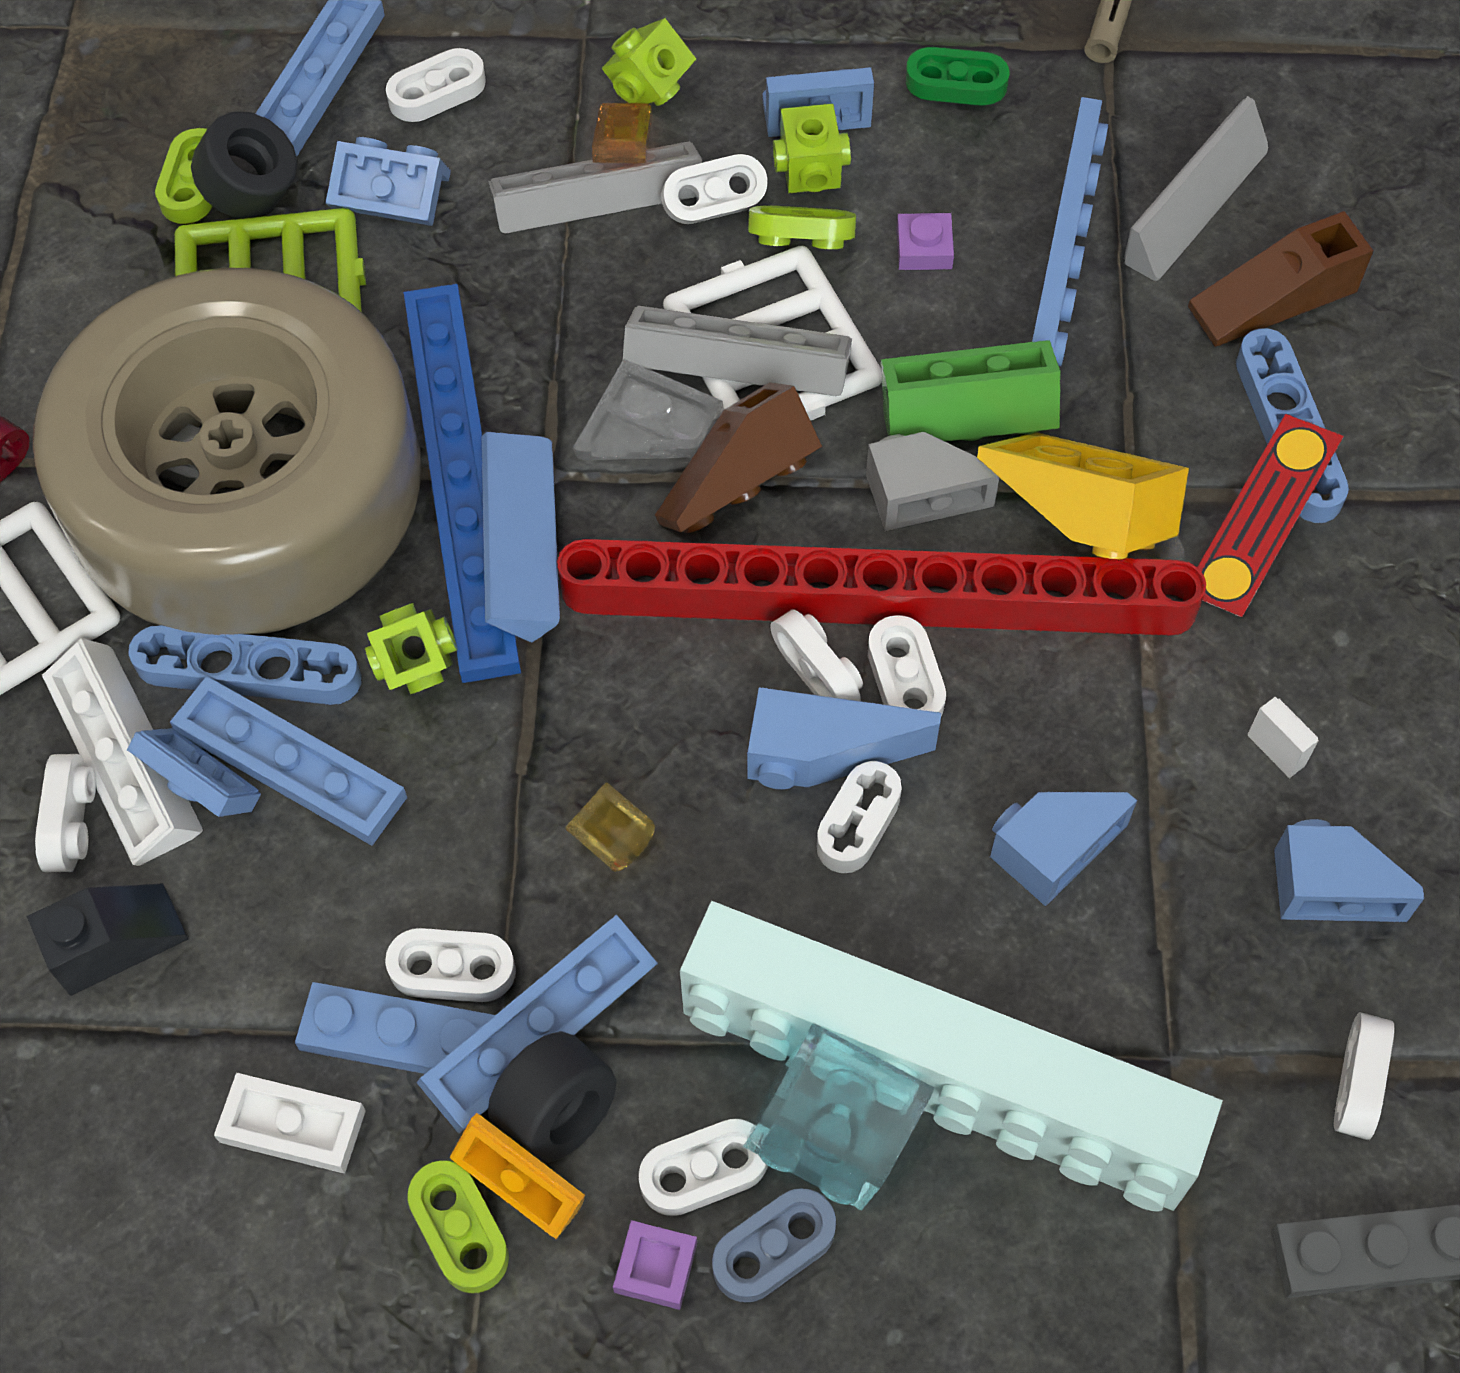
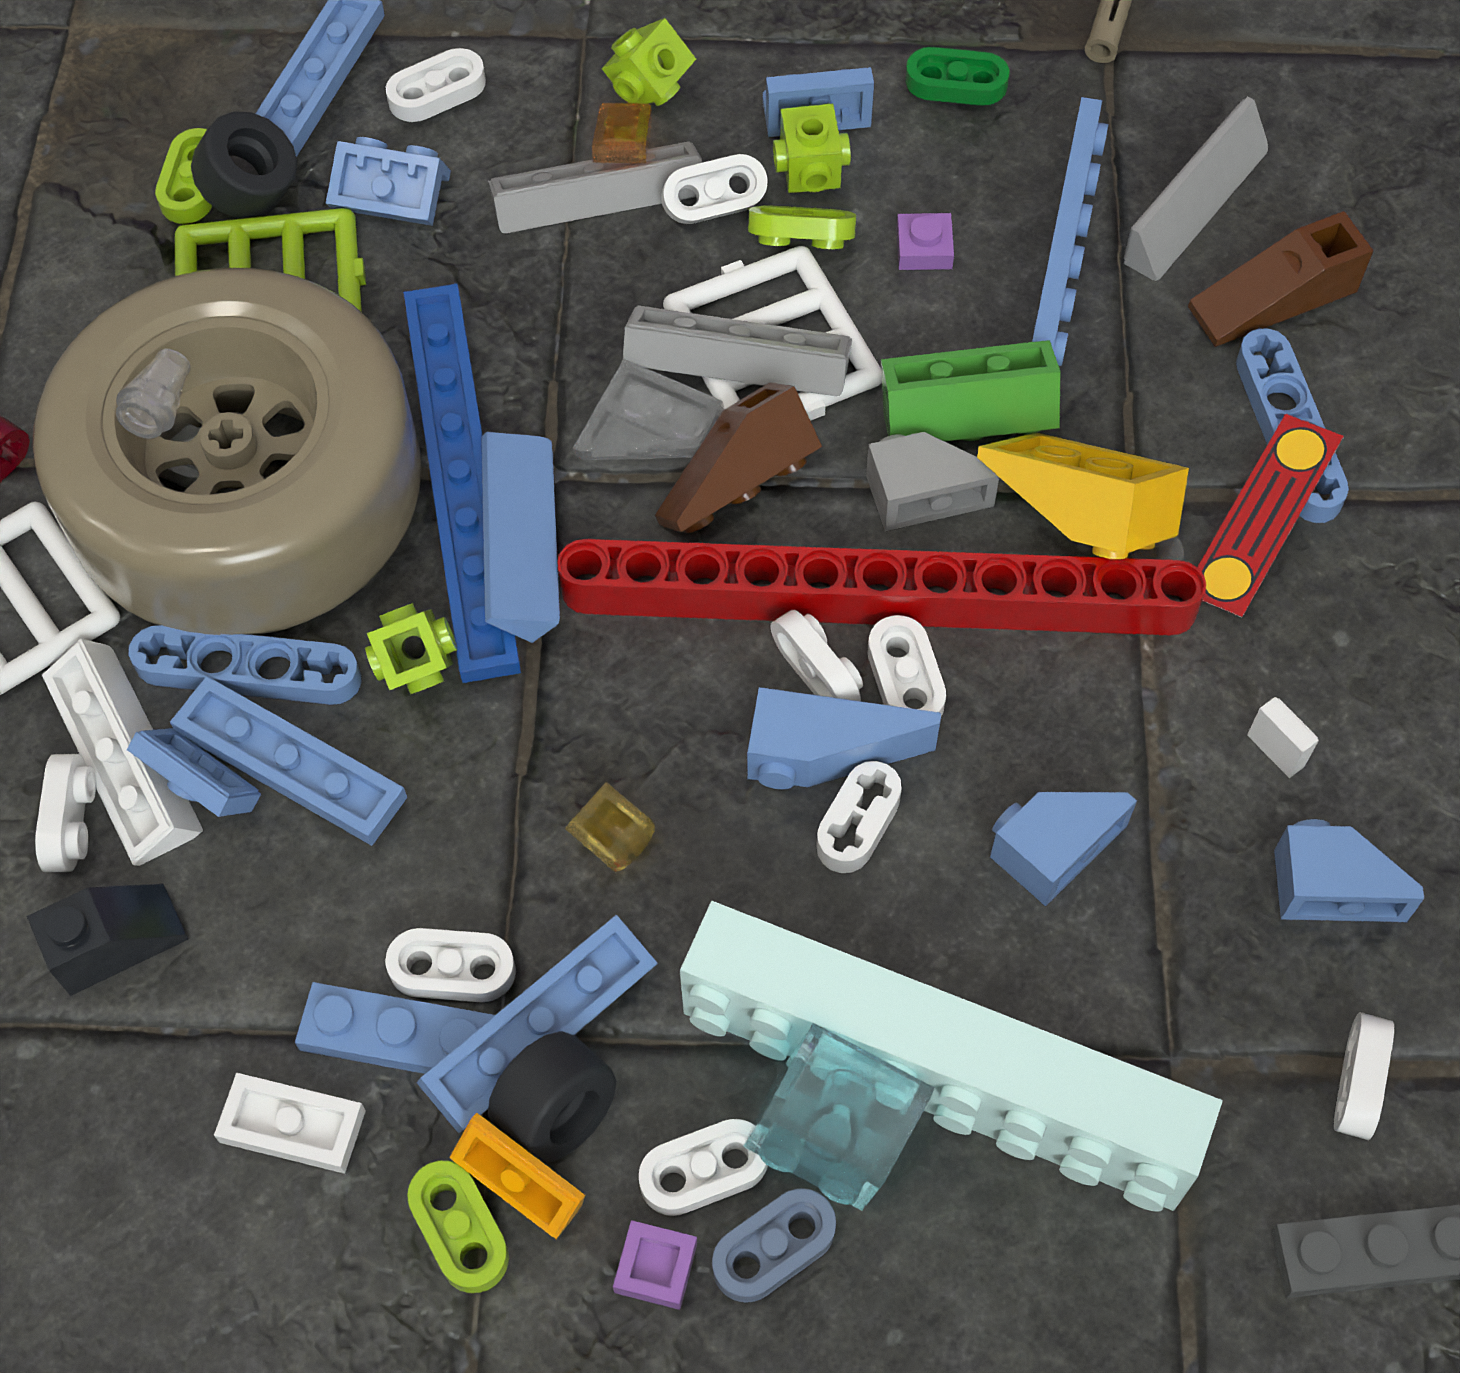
none -> clear cone [116,349,191,439]

